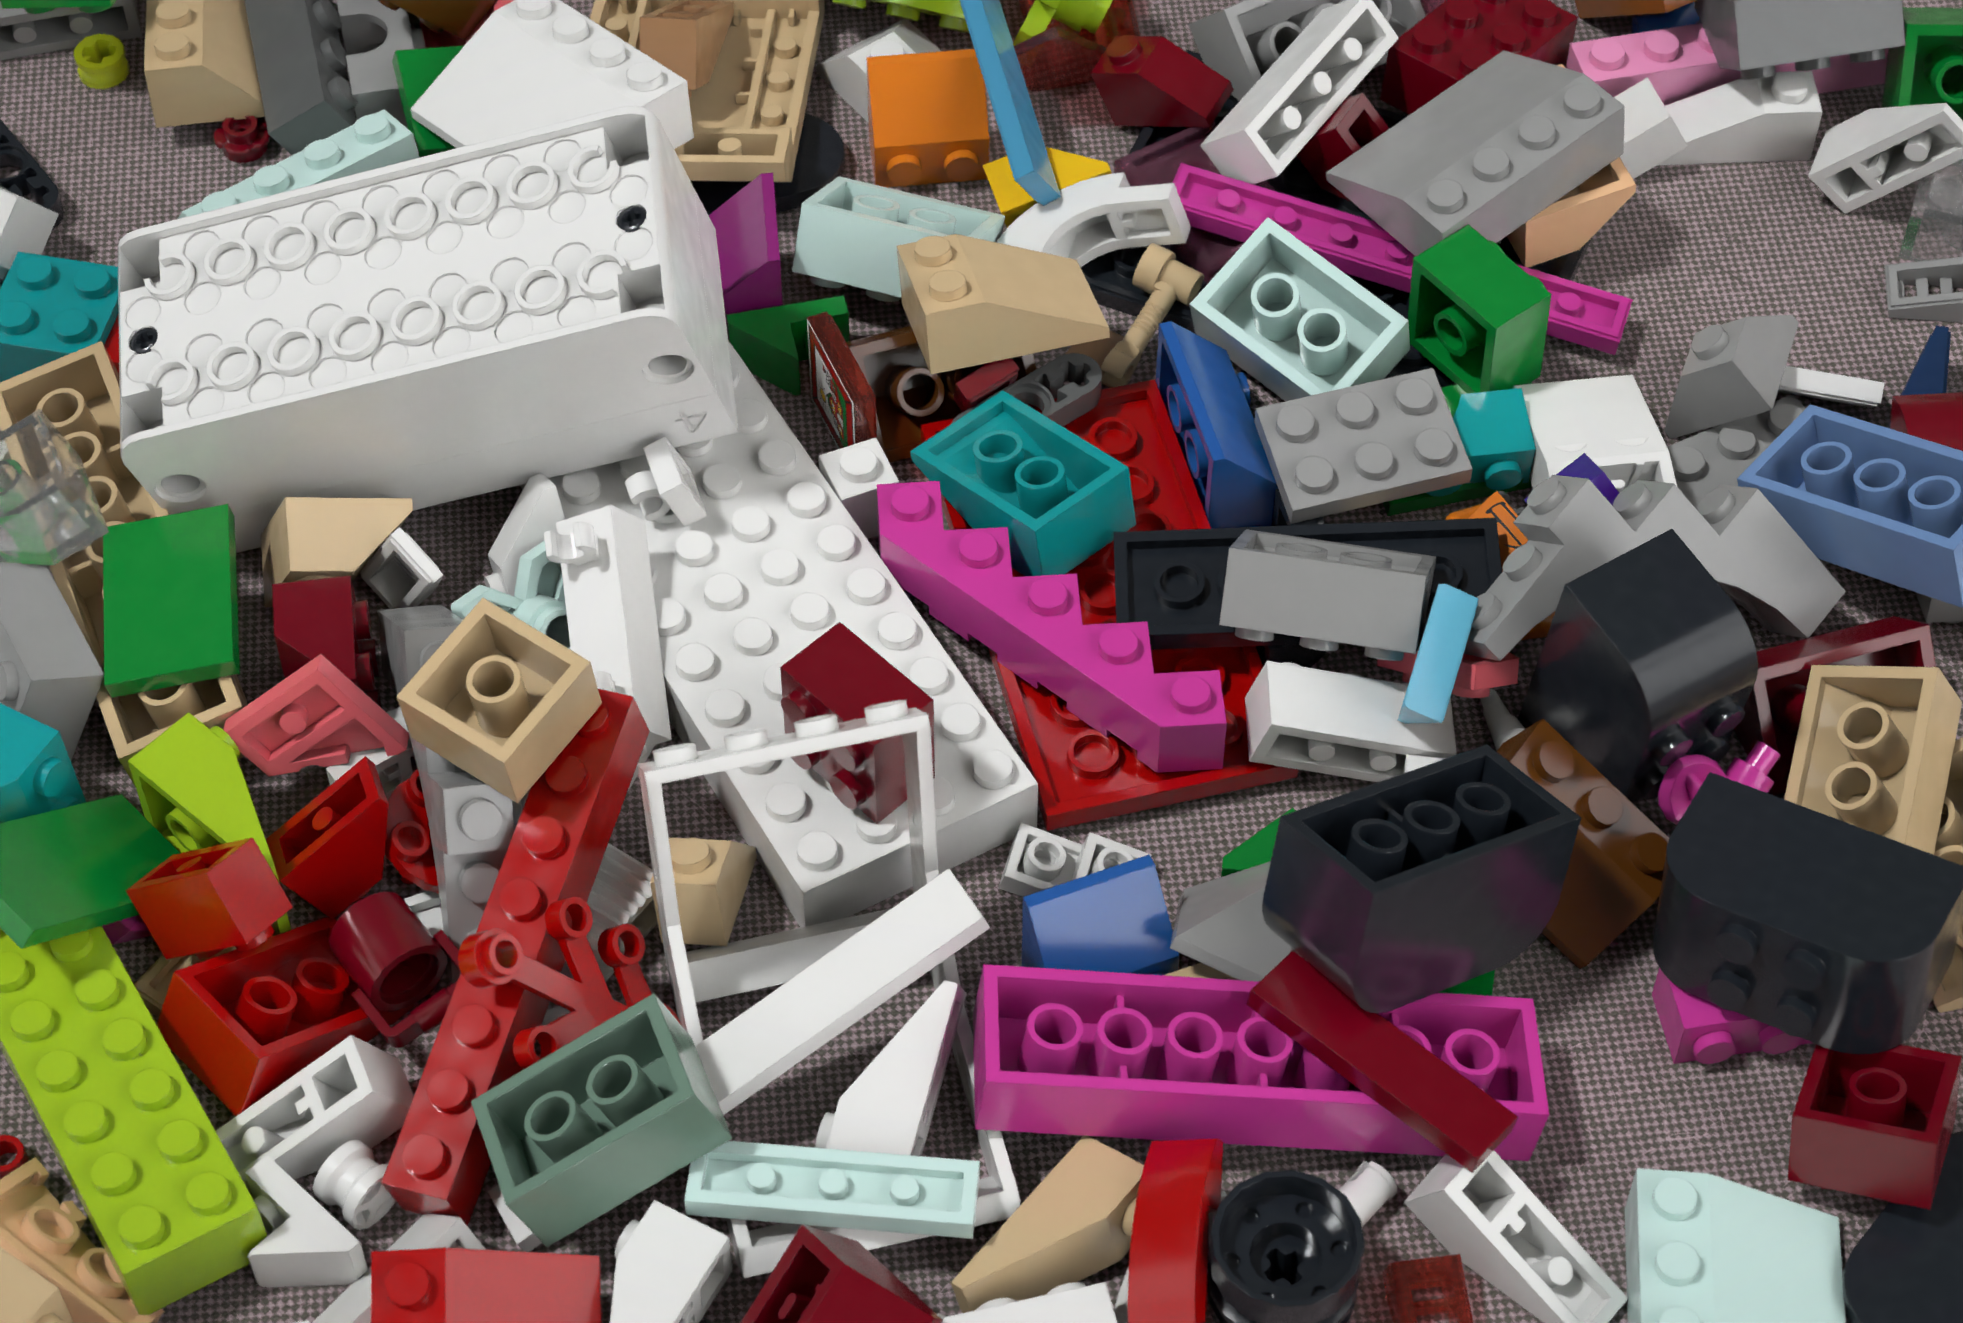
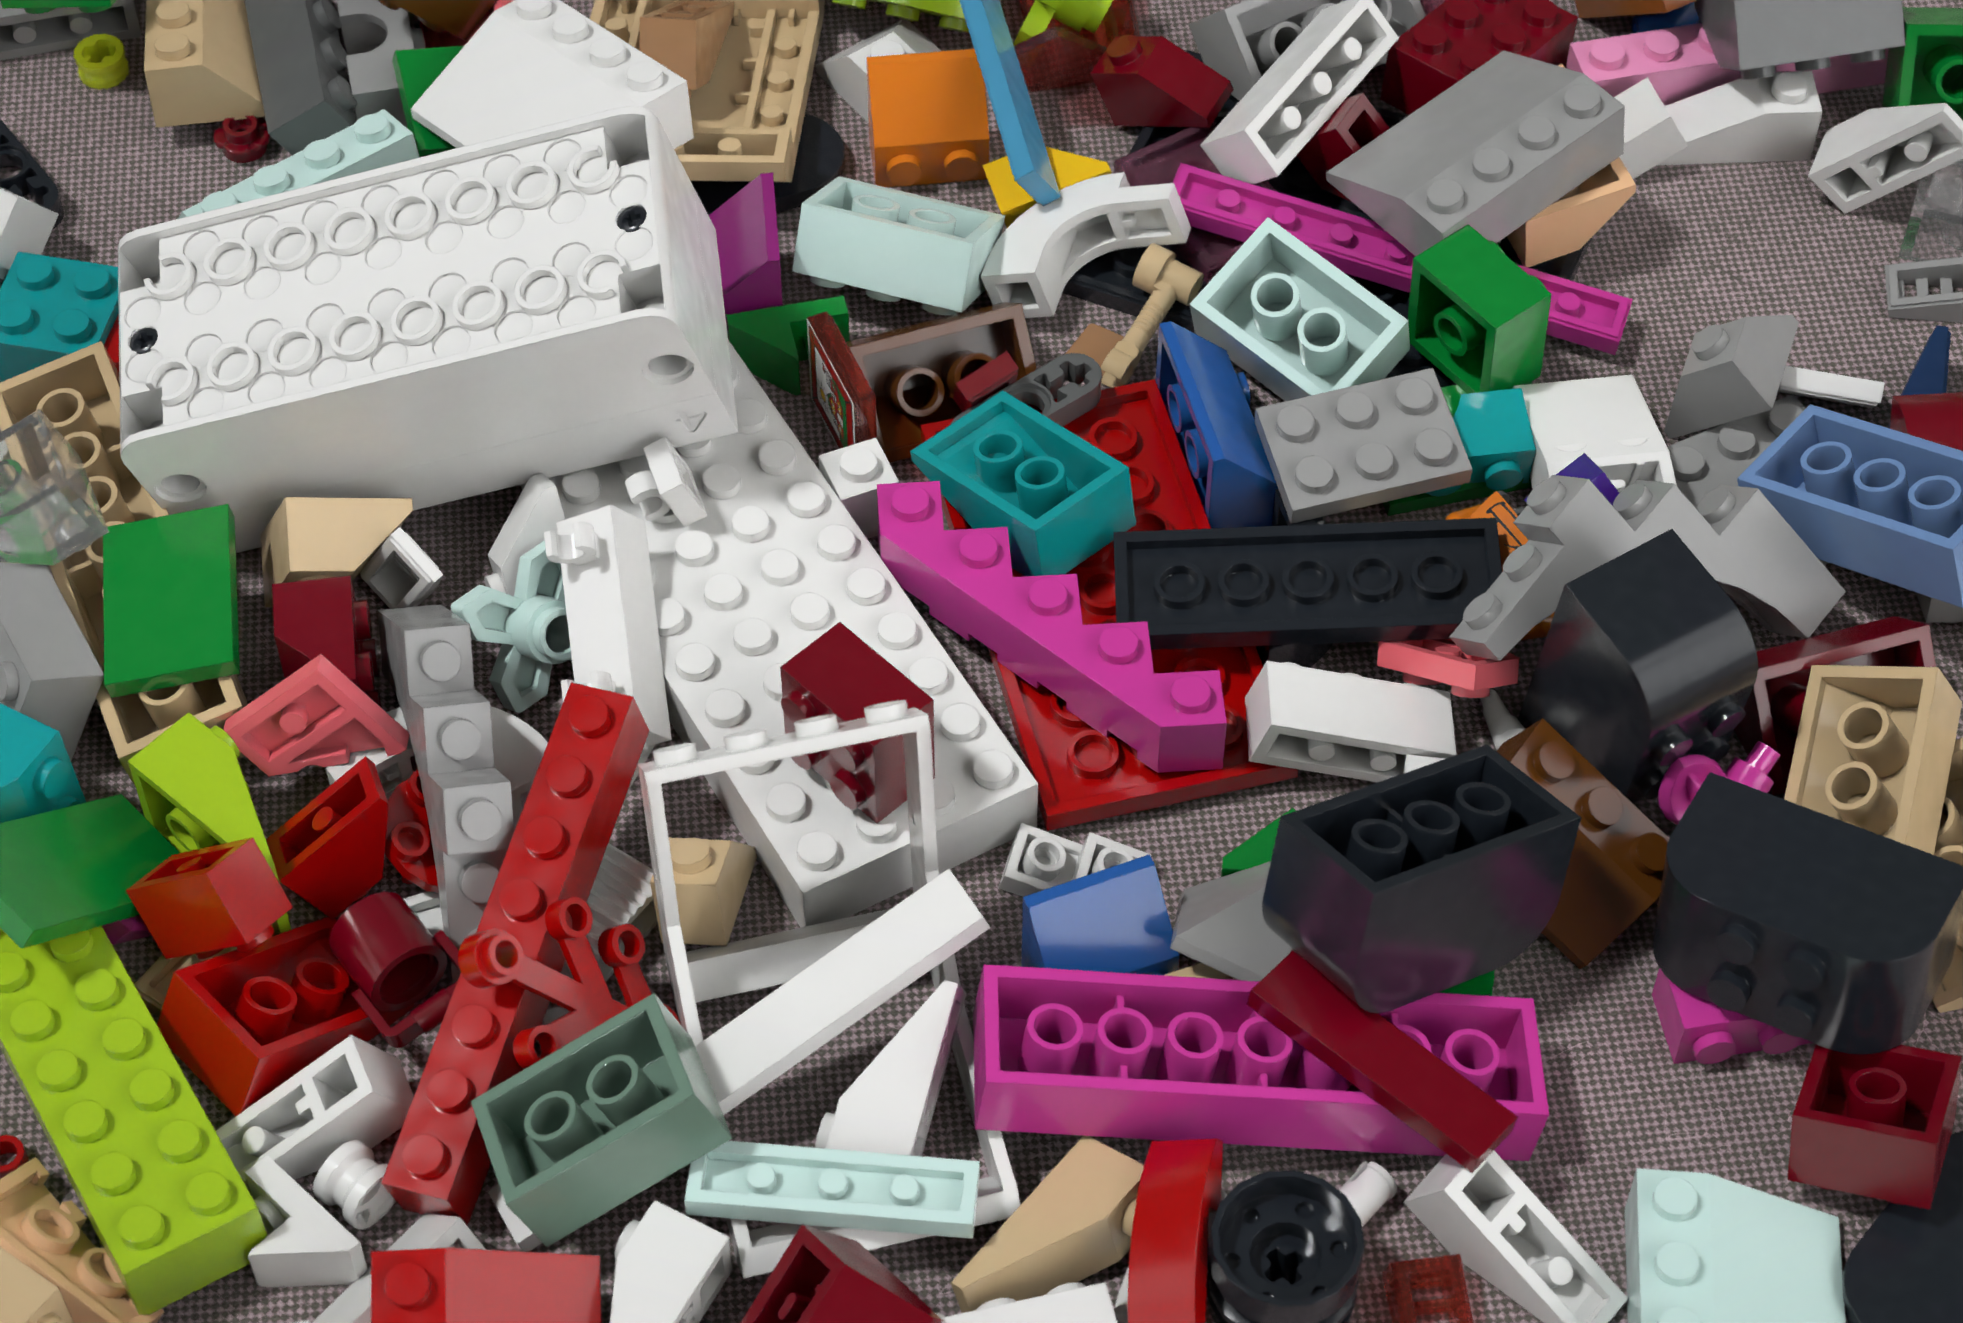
tan brick [396,598,602,803] -> none
tan slope [897,234,1110,375] -> none
light grey slope [1219,529,1436,661] -> none
medium azure slope [1398,584,1479,724] -> none

